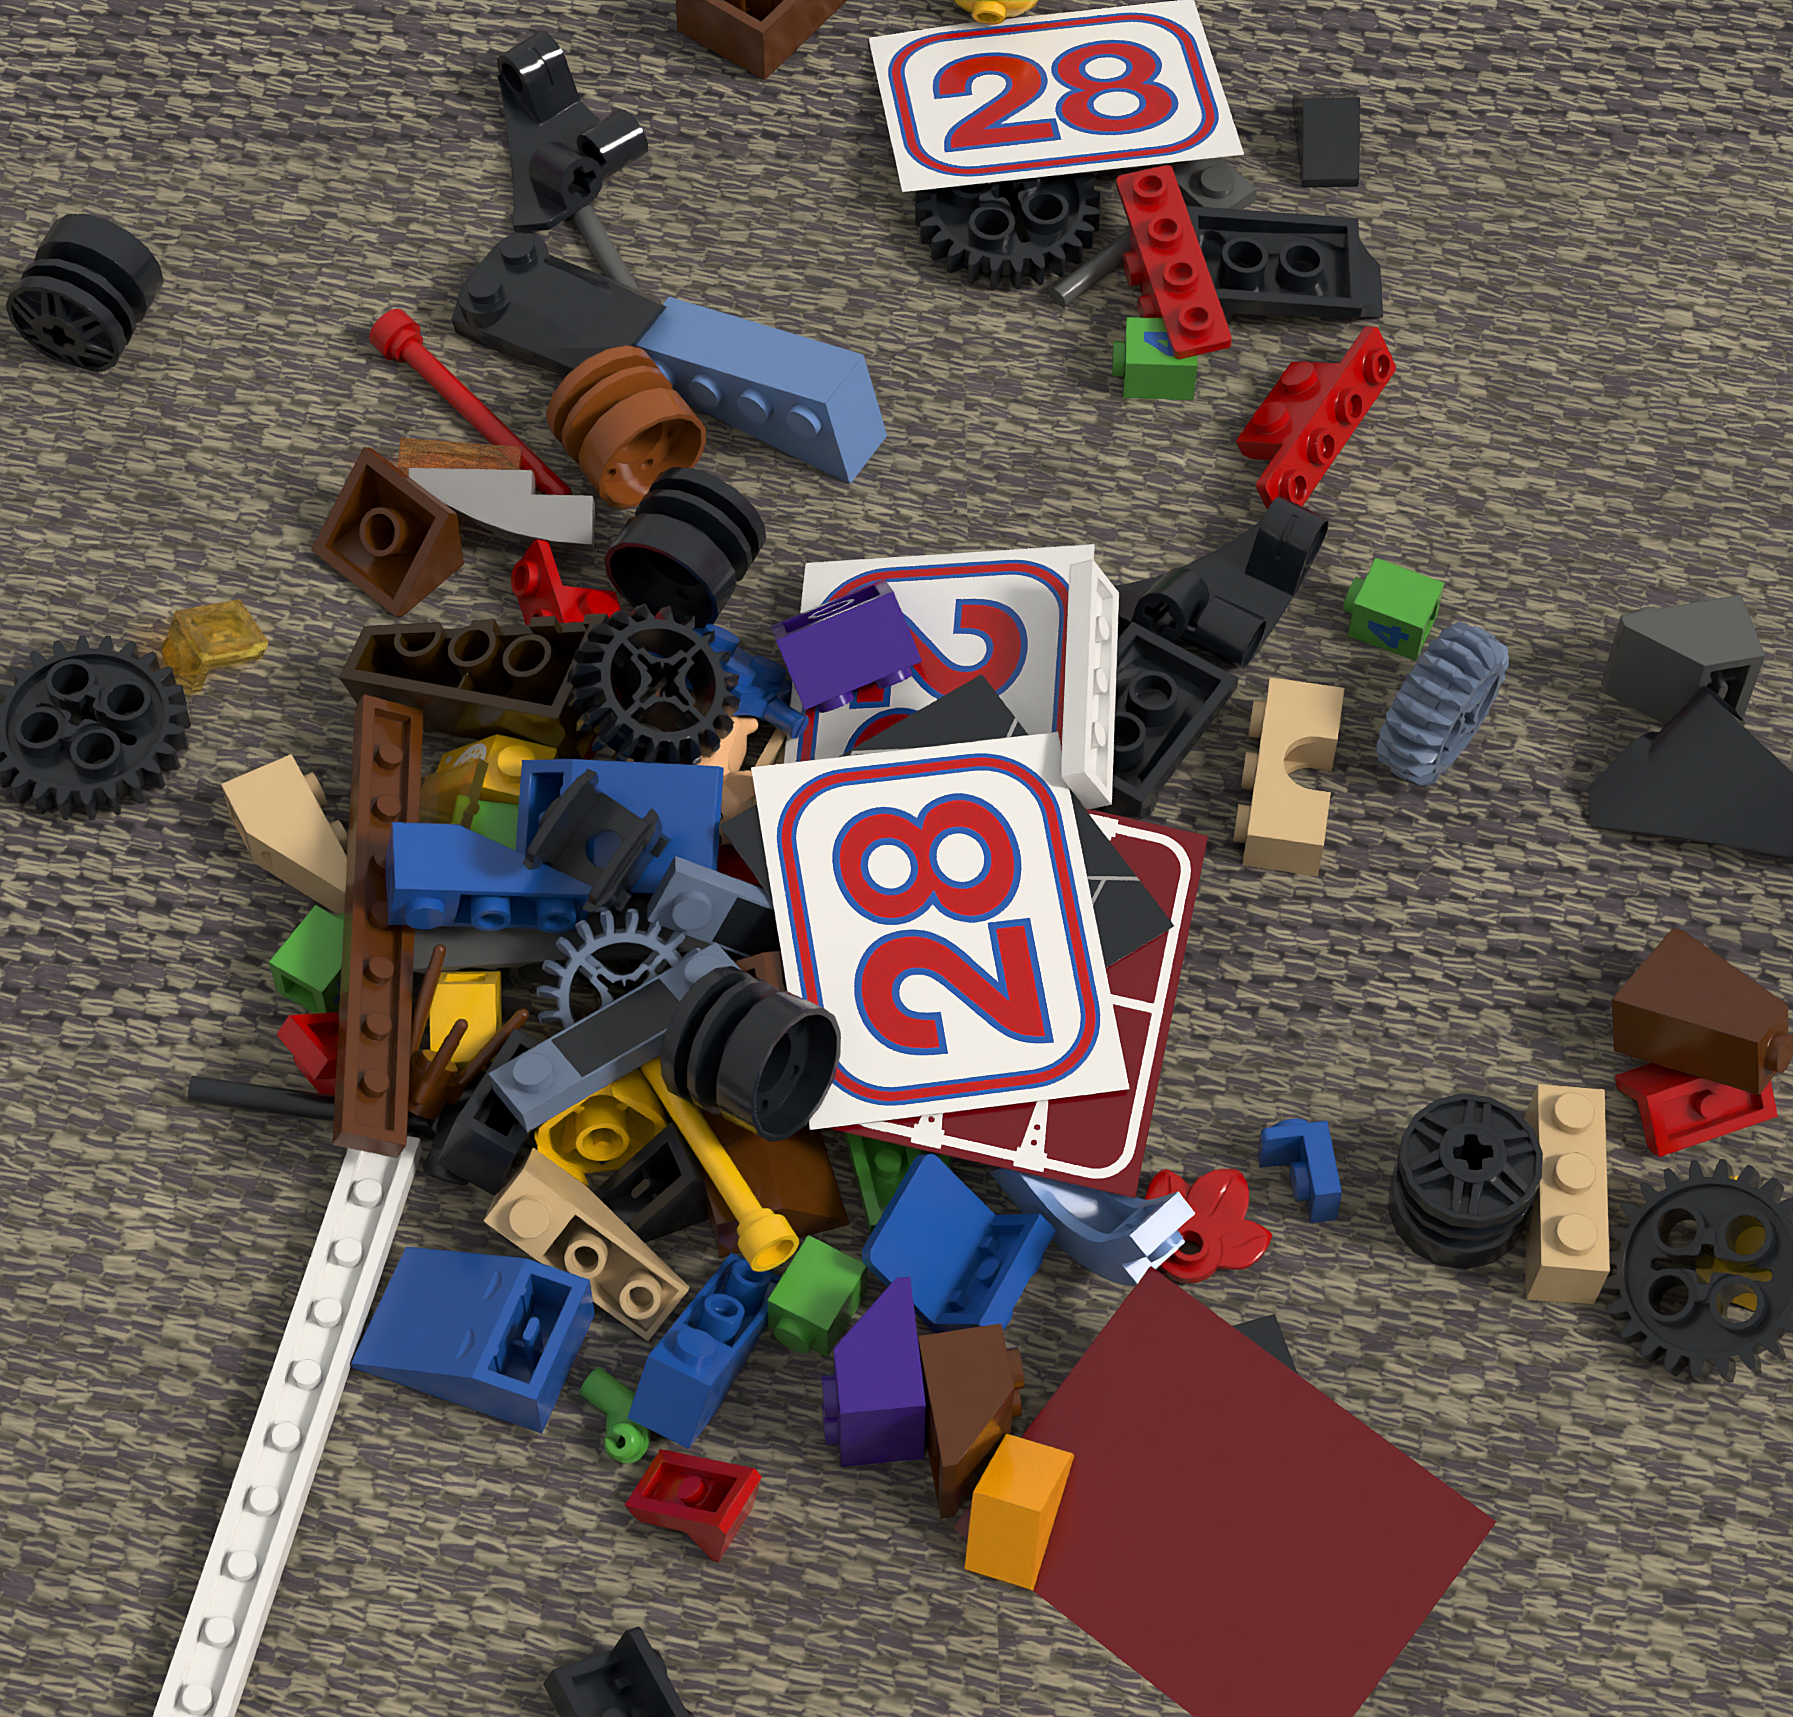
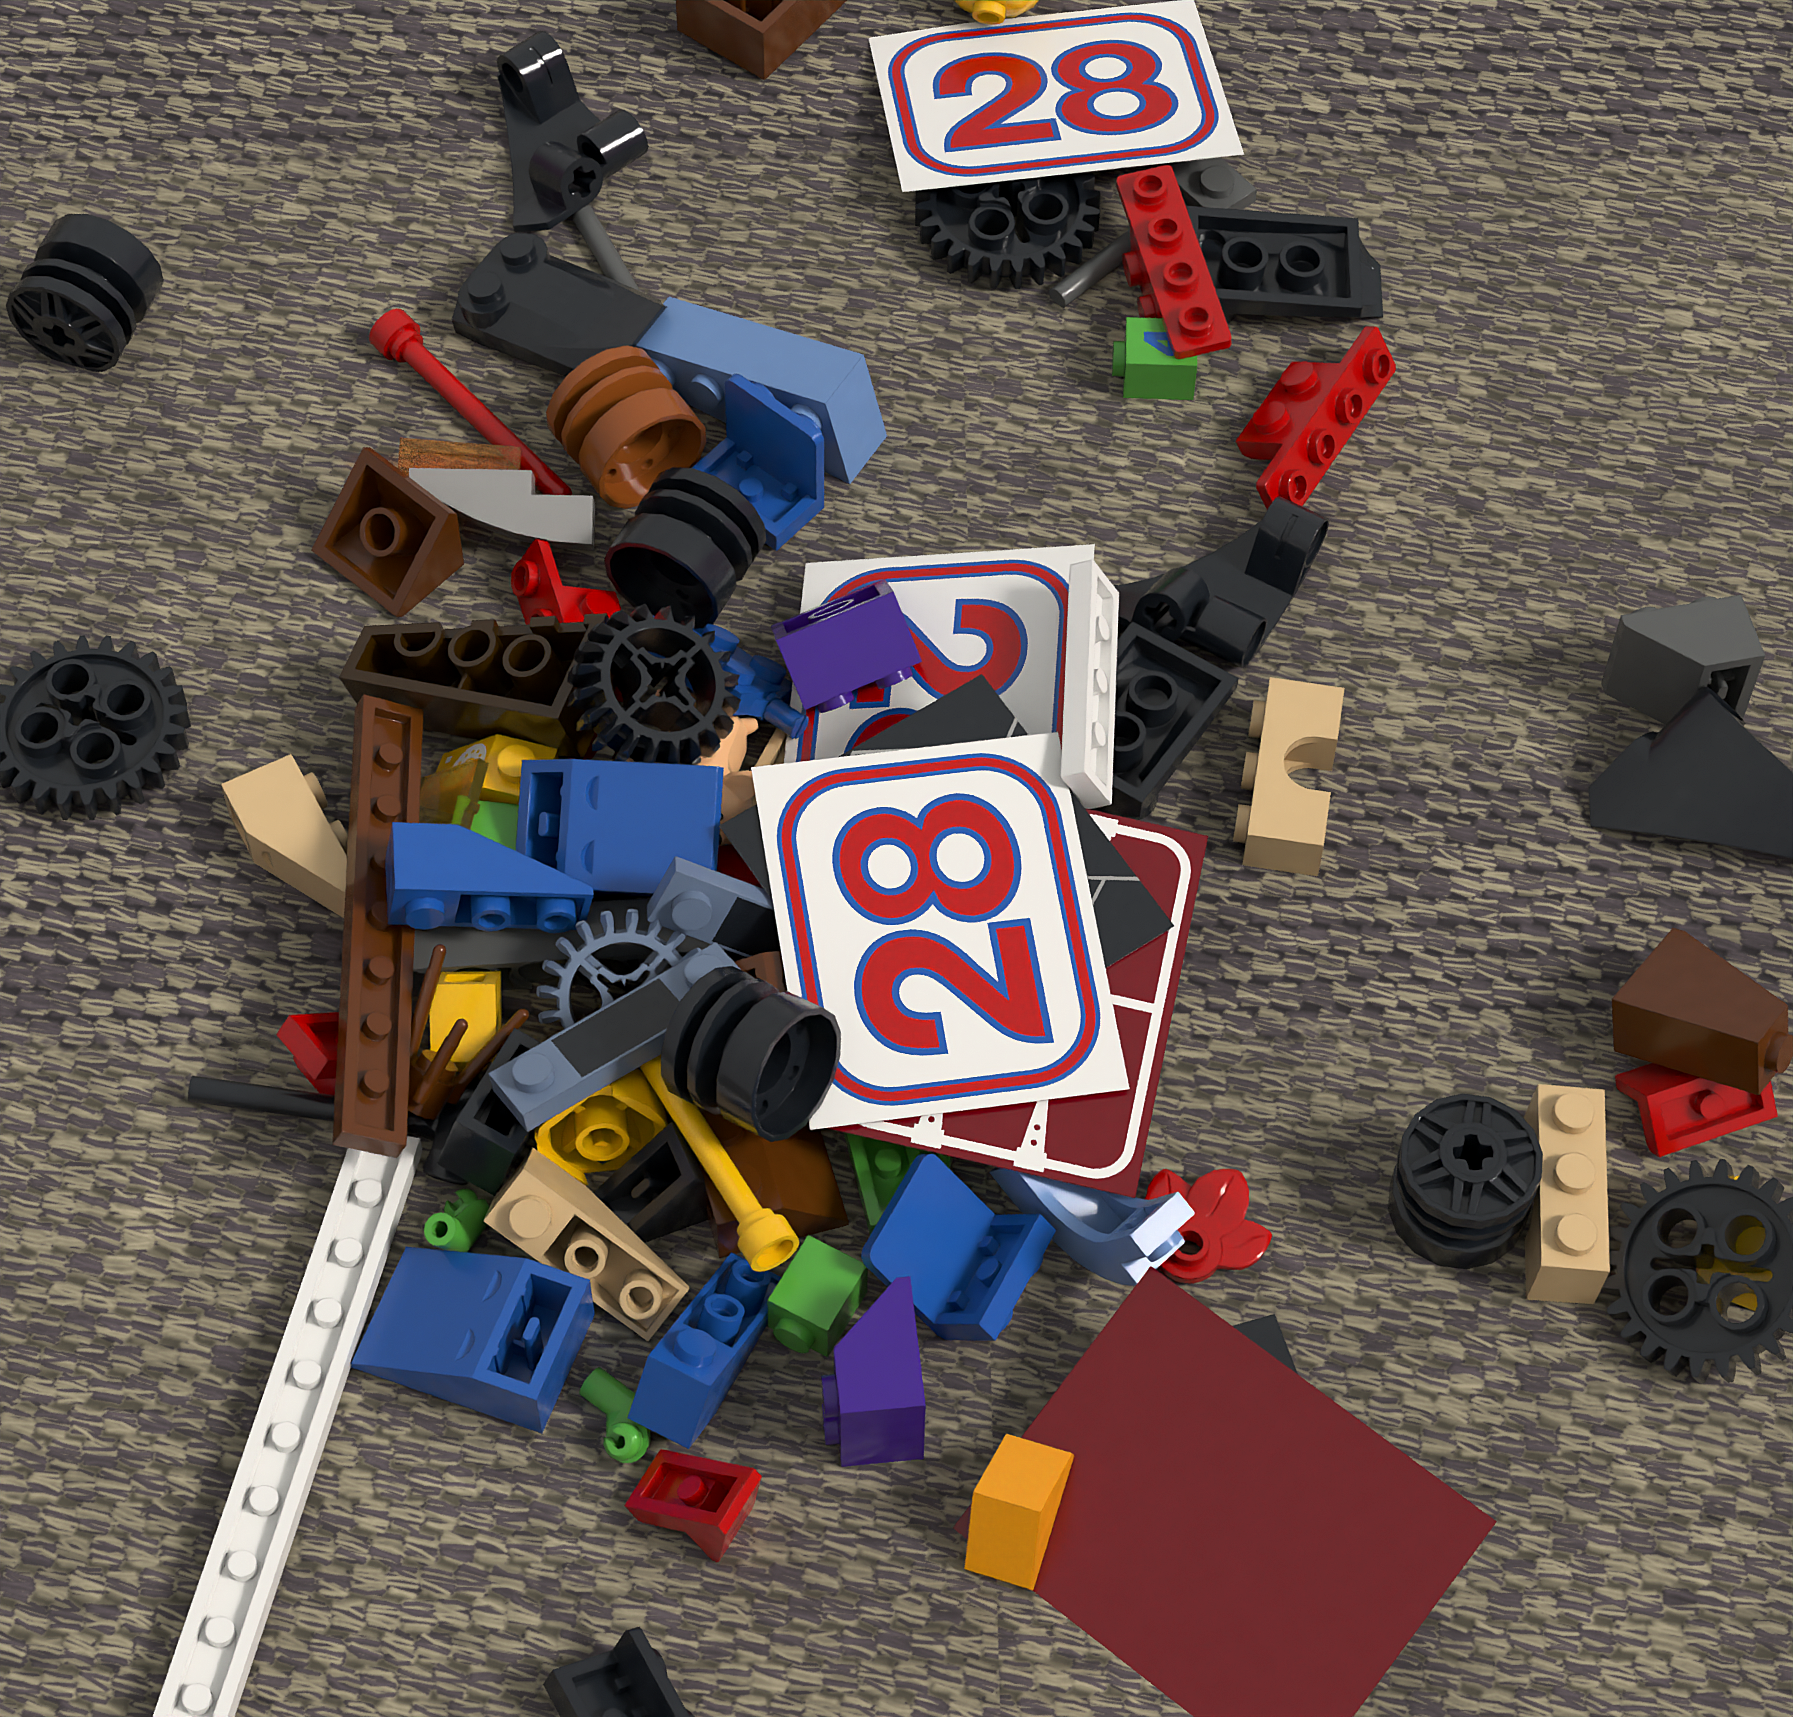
clear yellow bracket [162,599,269,695] -> none
bright green brick [269,905,344,1013] -> none
black piece [523,769,672,915] -> none
reddish brown slope [918,1323,1024,1519] -> none
blue bracket [1257,1119,1342,1223] -> none
black slope [1292,94,1360,188] -> none
bright green brick [1343,558,1445,661] -> none
sand blue gear [1377,621,1509,787] -> none
none -> bright green arm [424,1189,489,1252]
none -> blue bracket [692,373,824,551]

